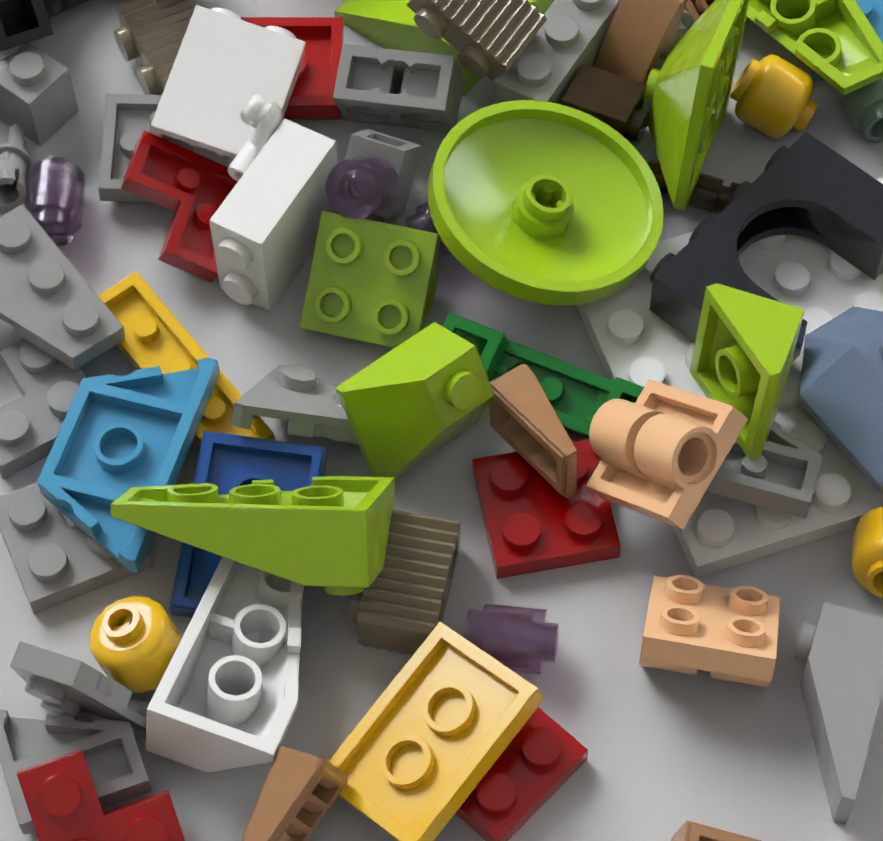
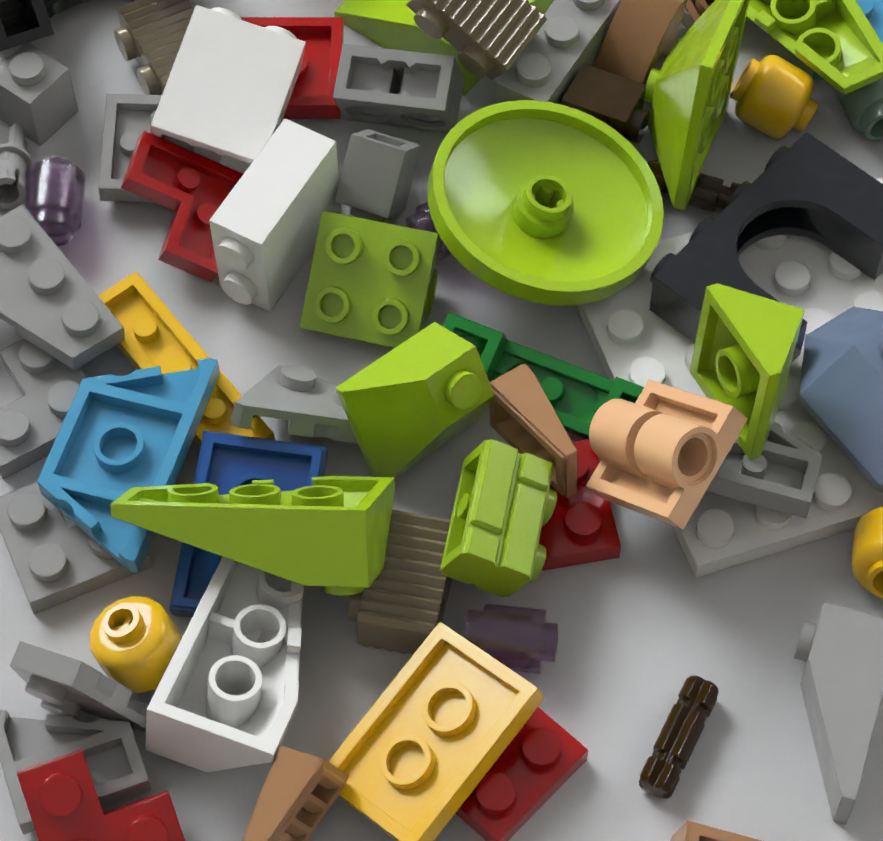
white arm [227,94,283,182] -> none
clear purple brick [325,153,399,219] -> none
light nougat plate [639,575,781,688] -> none
none -> lime brick [440,439,557,597]
none -> dark brown axle [639,675,719,799]

